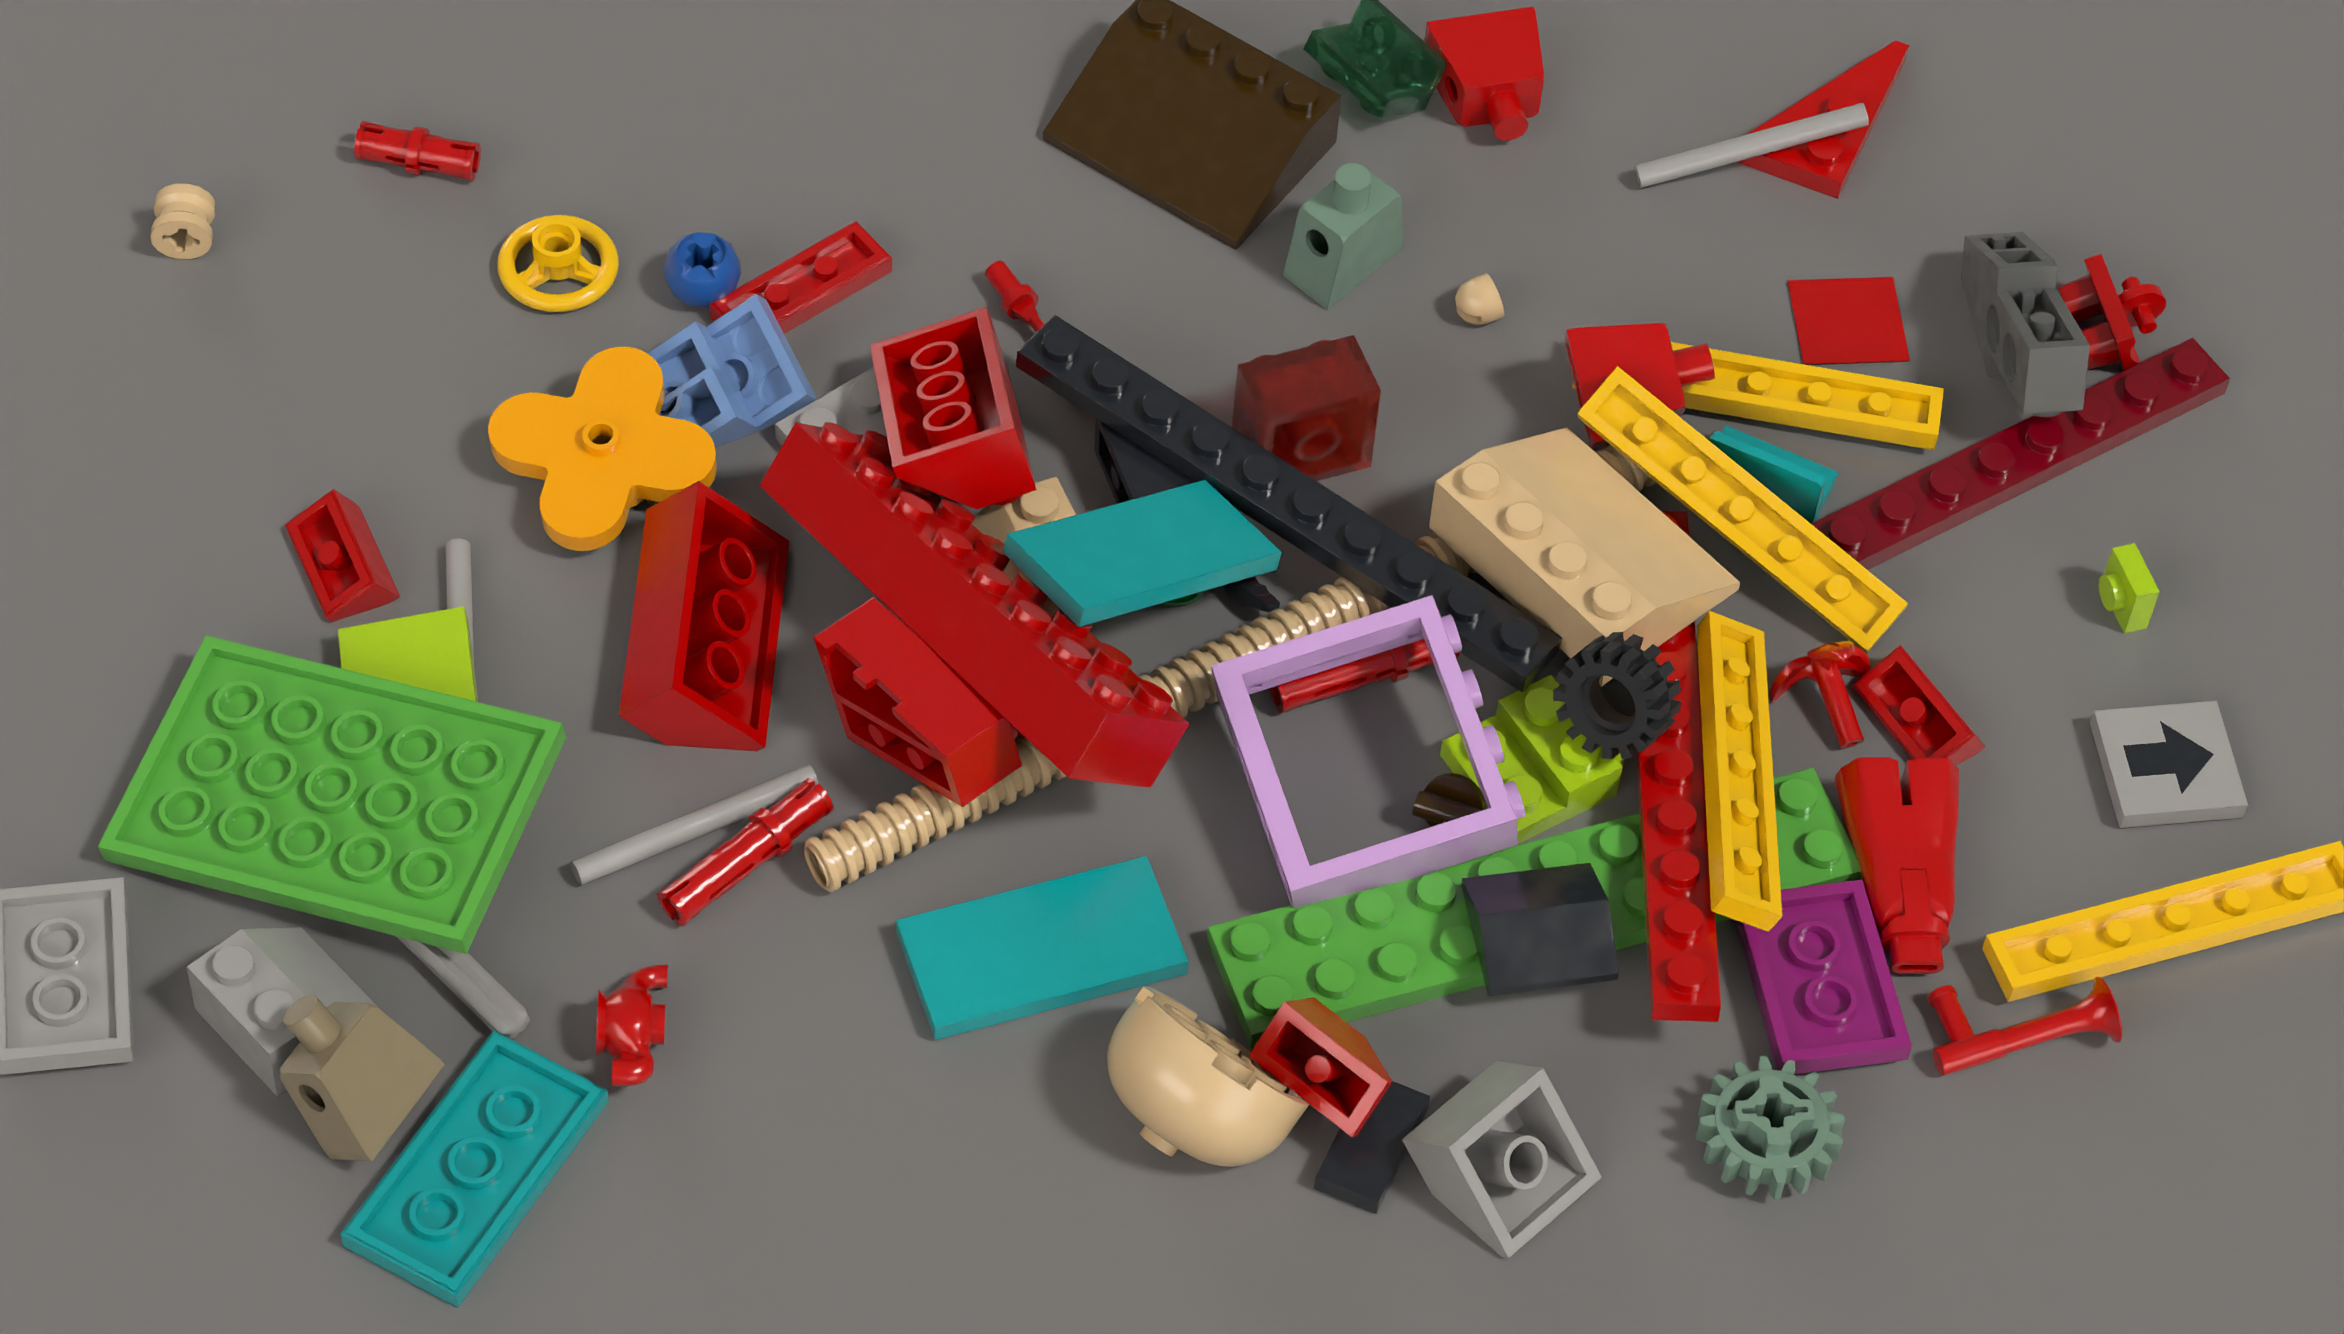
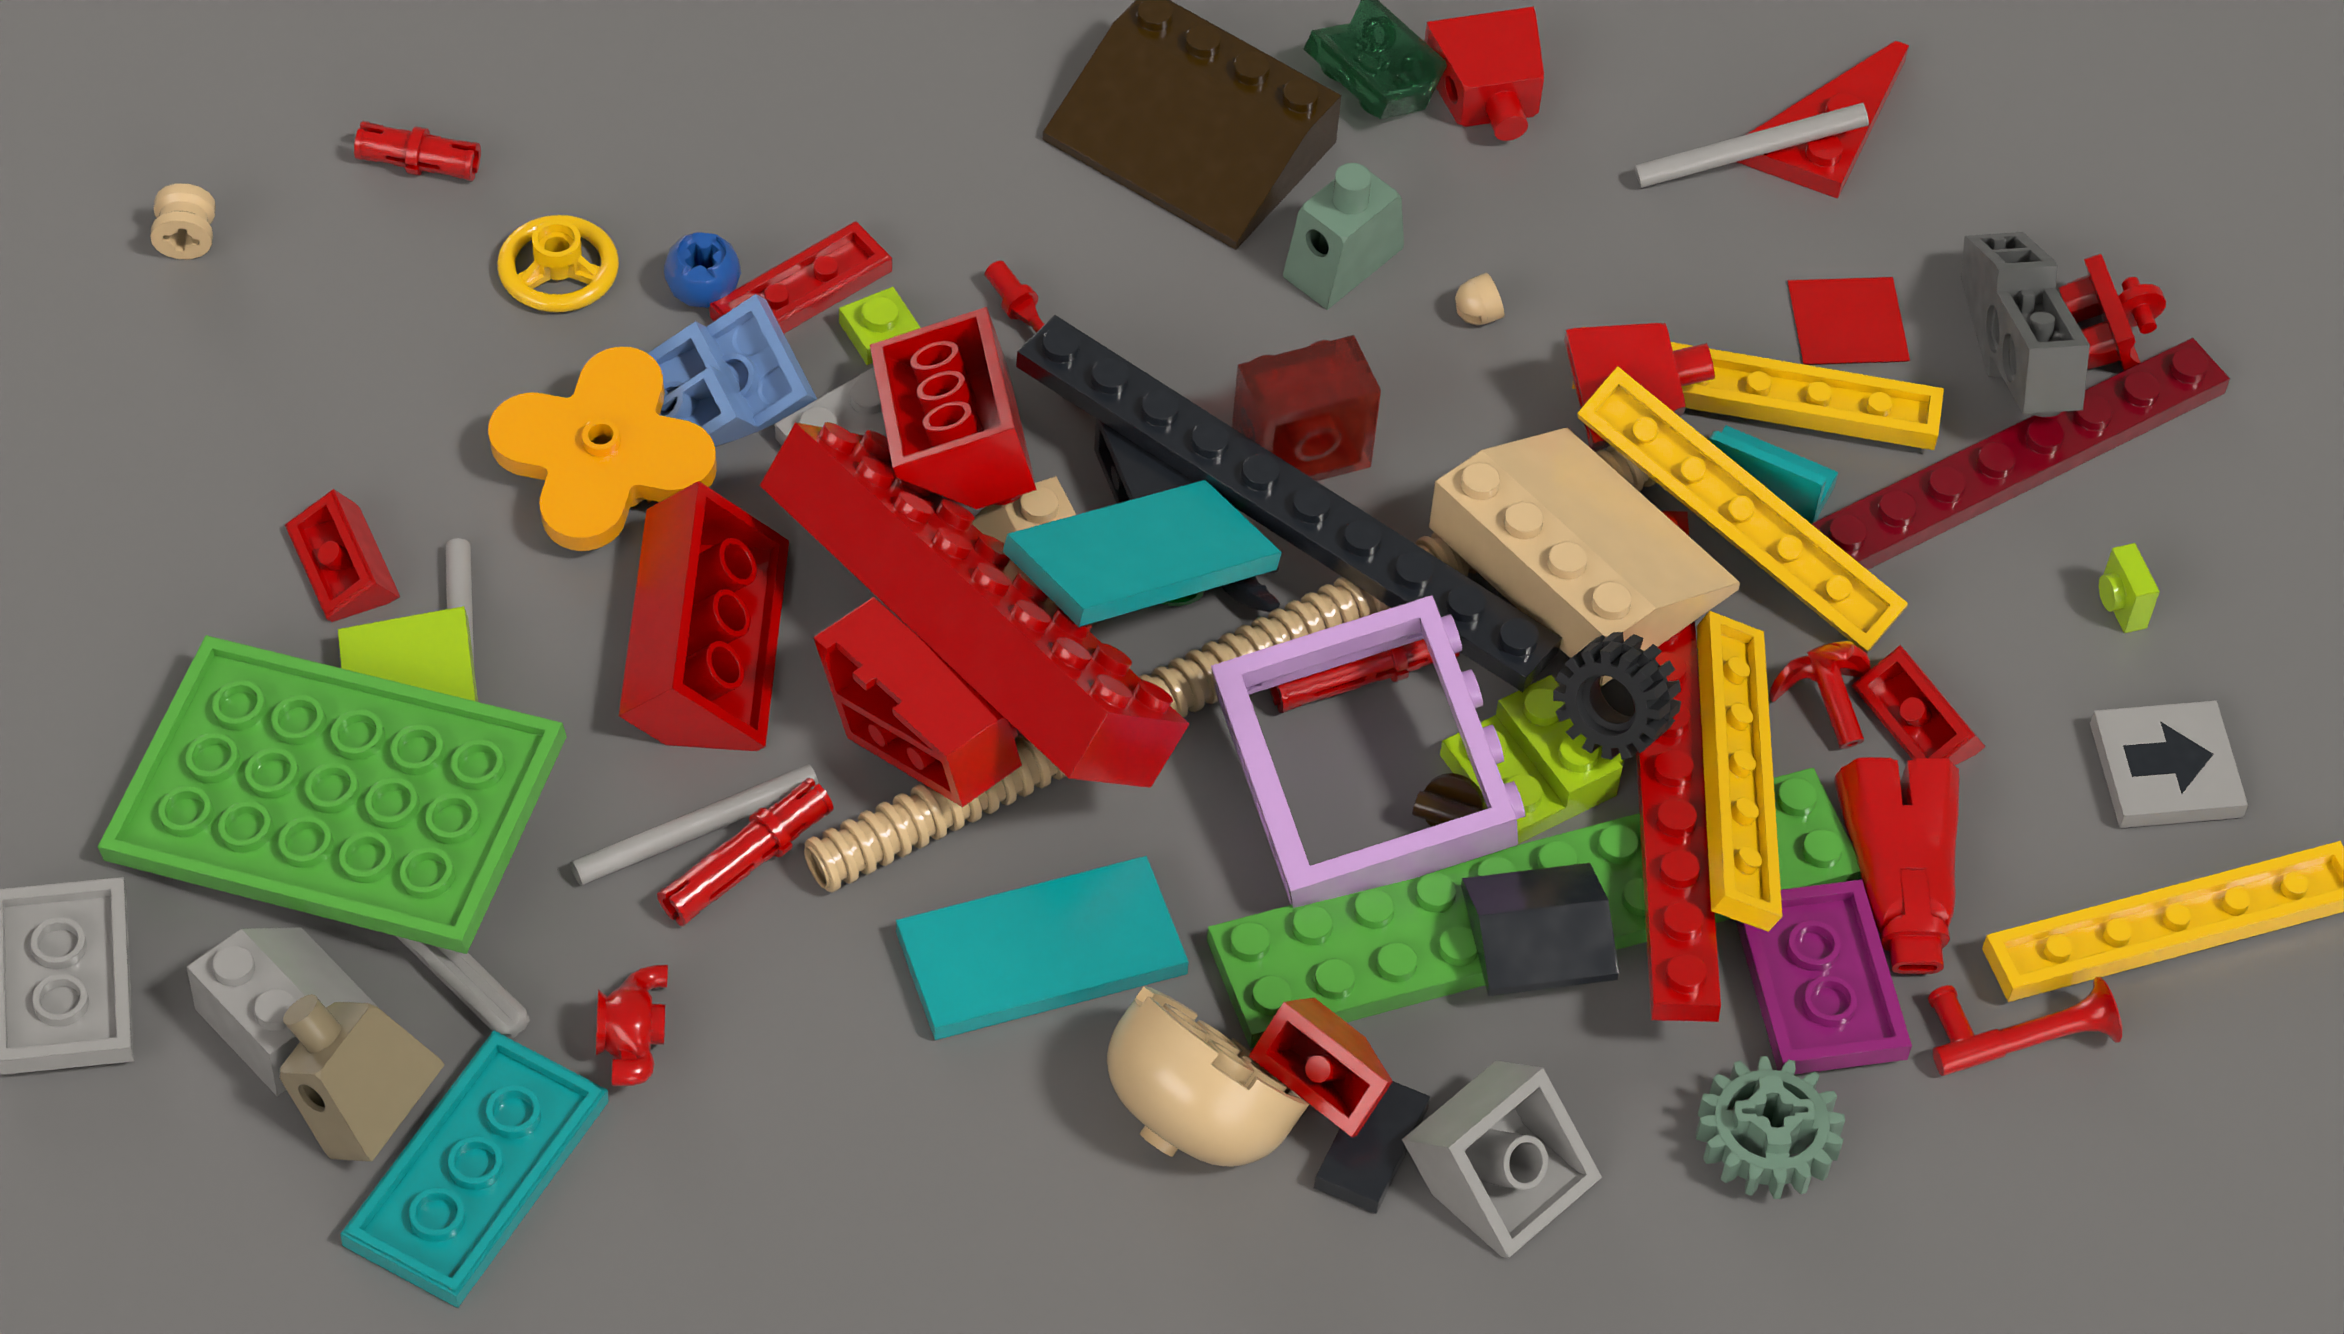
none -> lime plate [839,287,921,365]

